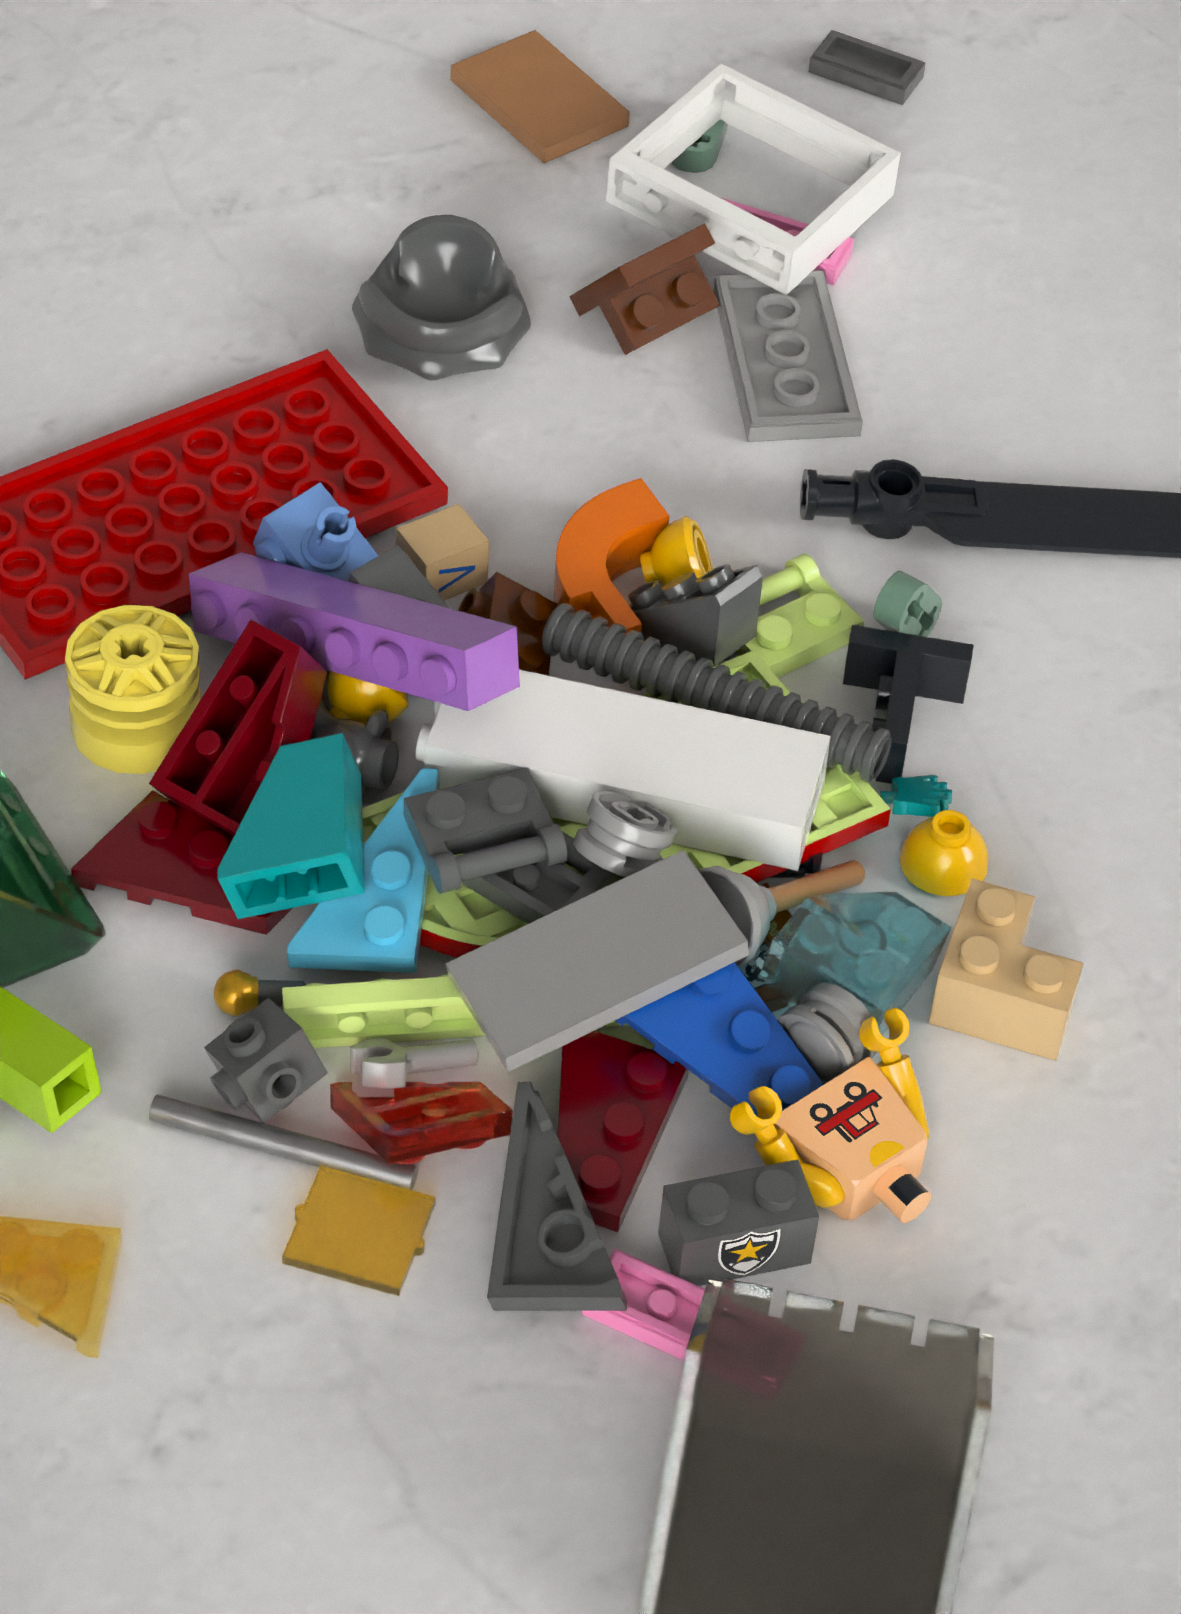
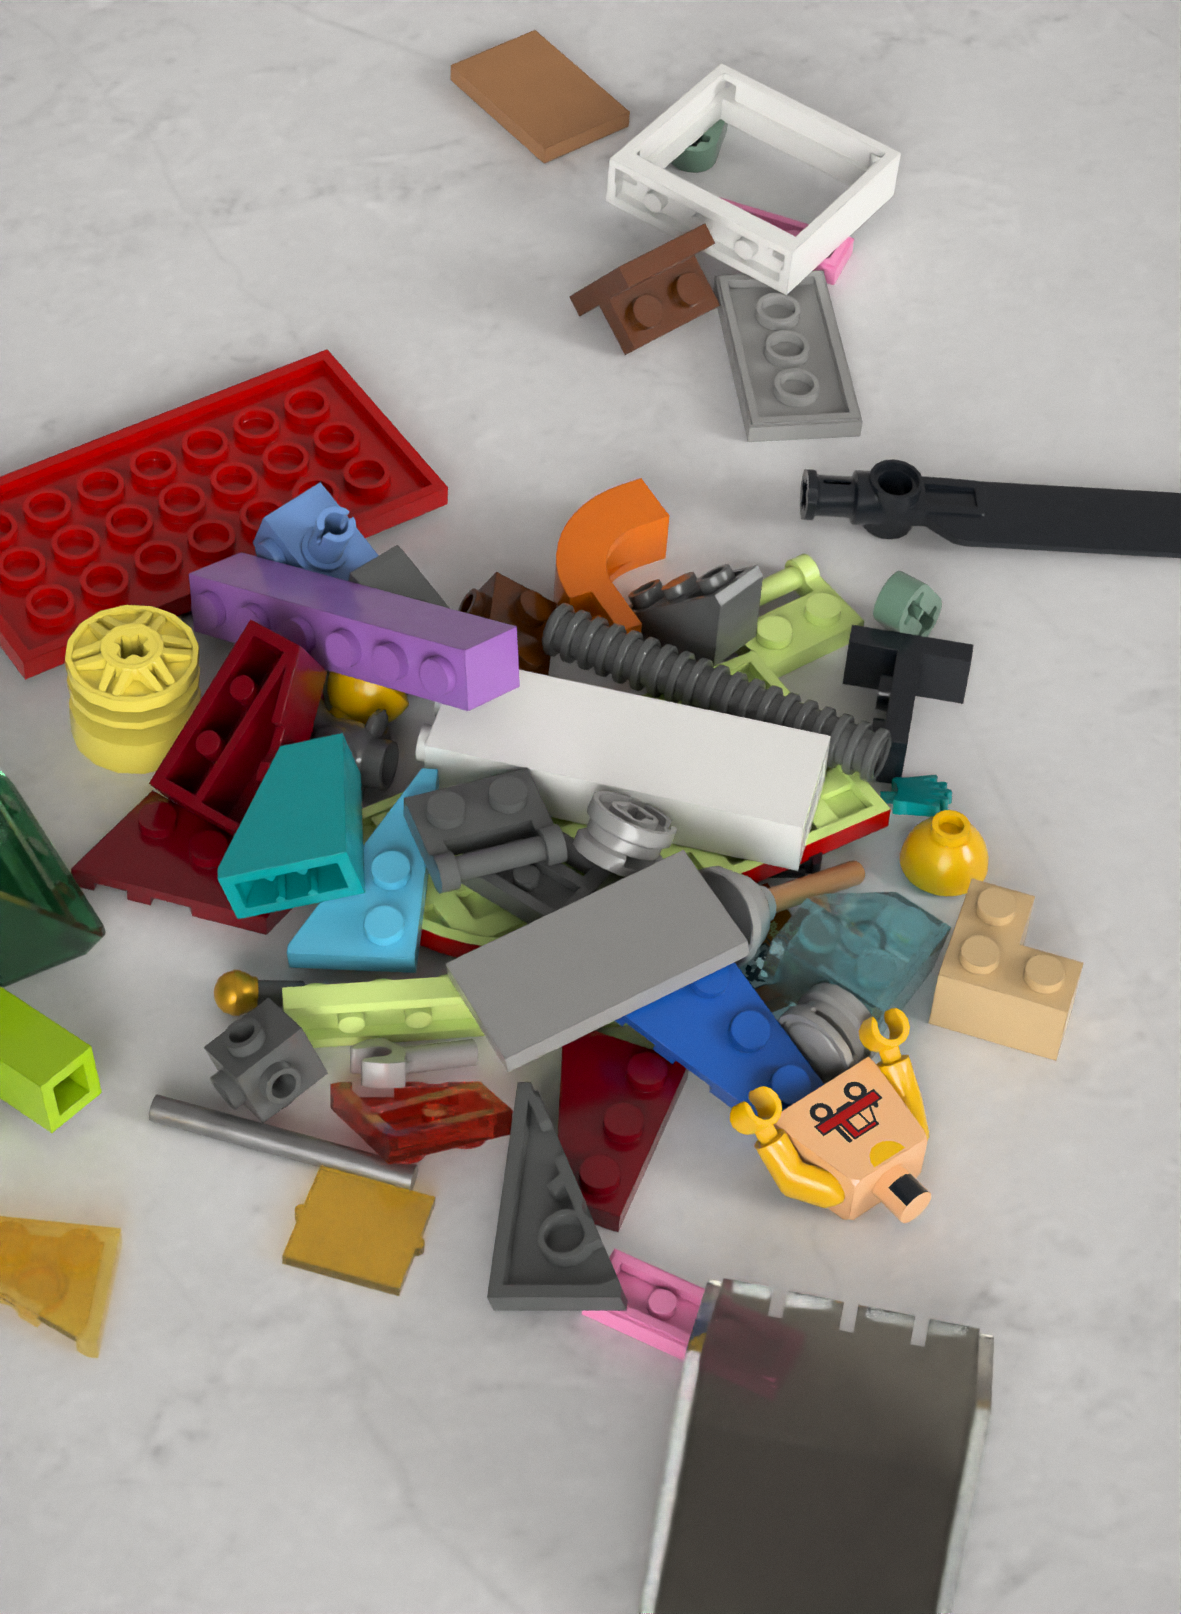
dark grey piece [352,214,531,381] -> none
tan brick [396,504,489,600] -> none
yellow brick [640,516,713,586] -> none
dark grey brick [658,1159,819,1286] -> none
flat silver tile [808,30,926,105] -> none

